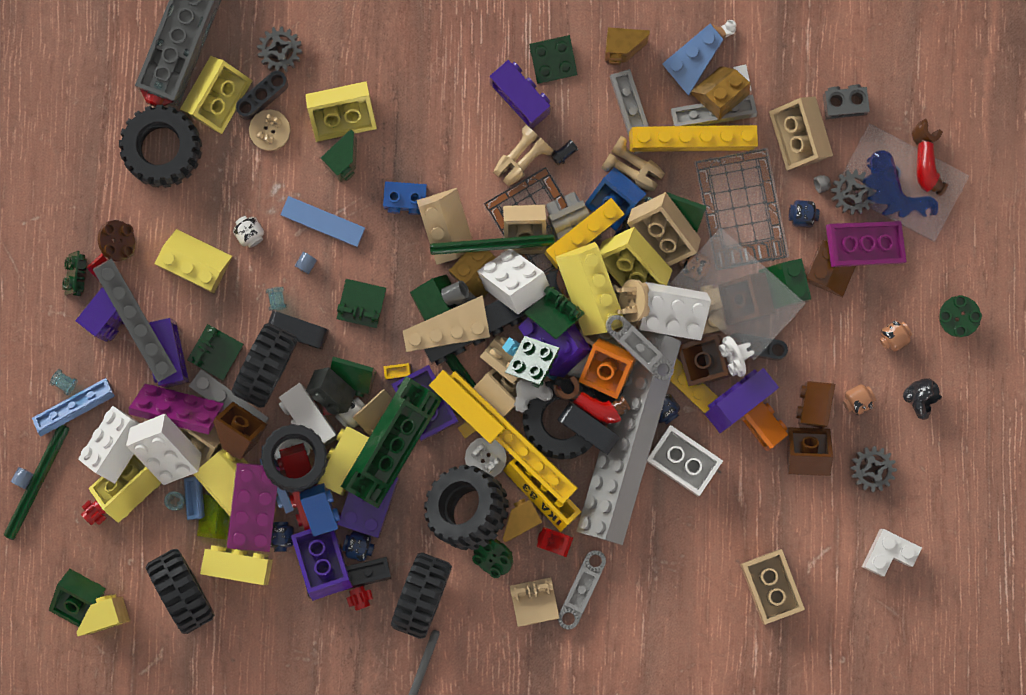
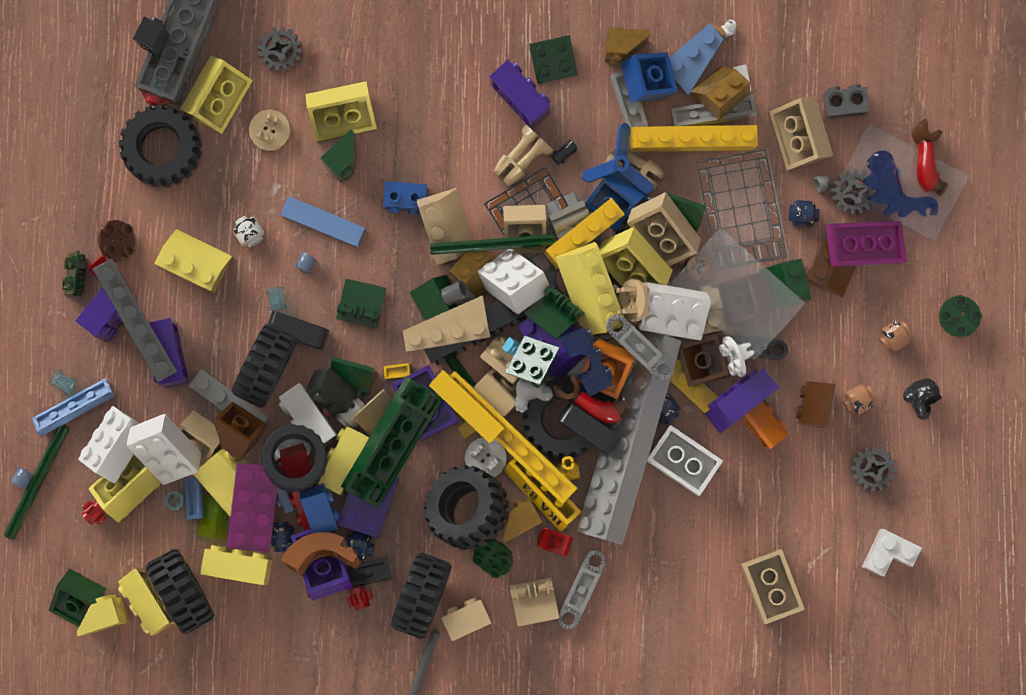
magenta plate [129,383,224,435] -> none
dark green hinge [187,324,244,380] -> none
black beam [236,71,288,120] -> none
reddish brown slope [787,427,833,476] -> none
none -> light yellow slope [118,568,175,636]
none -> black brick [133,16,170,57]
none -> dark orange arch [280,532,360,576]
none -> tan brick [441,597,493,641]
none -> yellow pin [557,456,580,480]
none -> clear blue arch [559,326,614,396]
none -> blue piece [582,123,653,194]
none -> blue brick [620,52,678,103]

